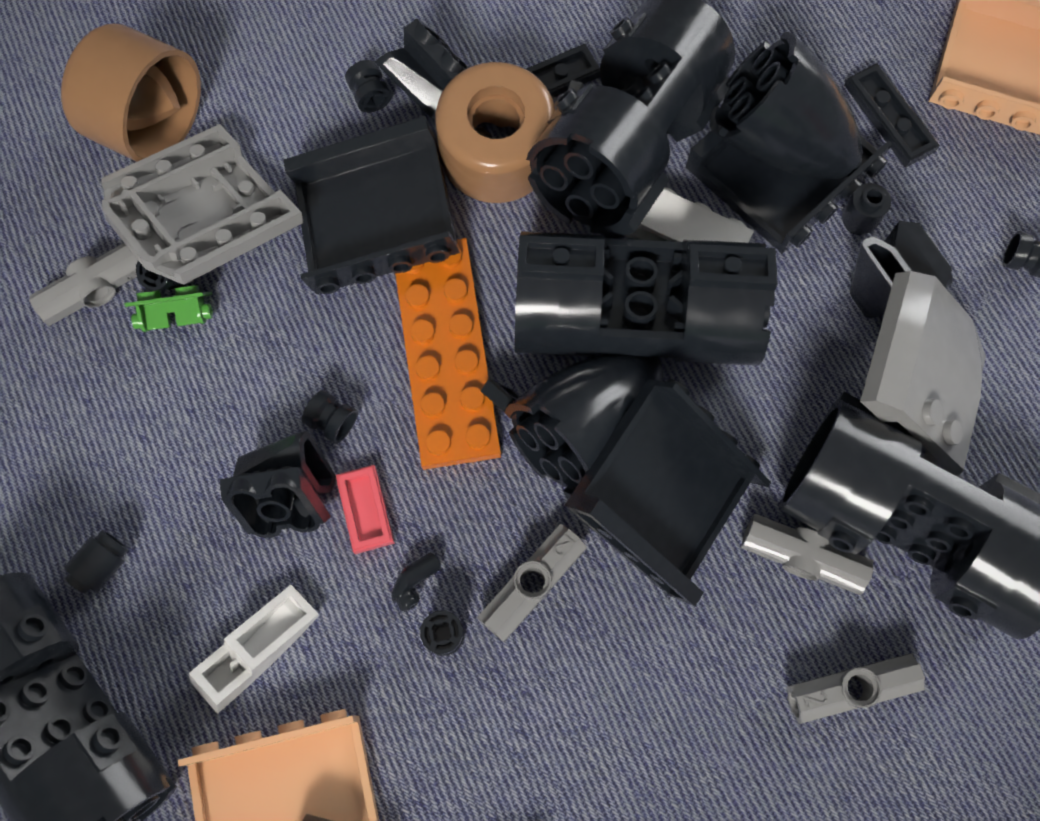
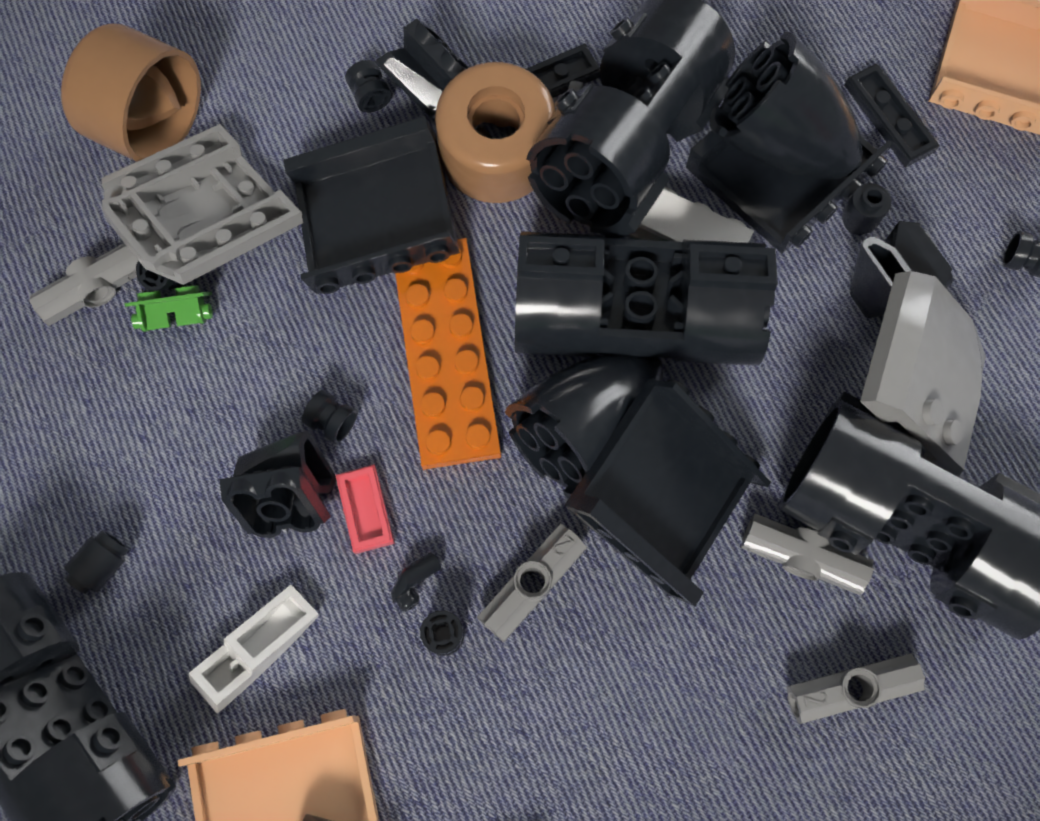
black tile [480,379,520,412] -> none

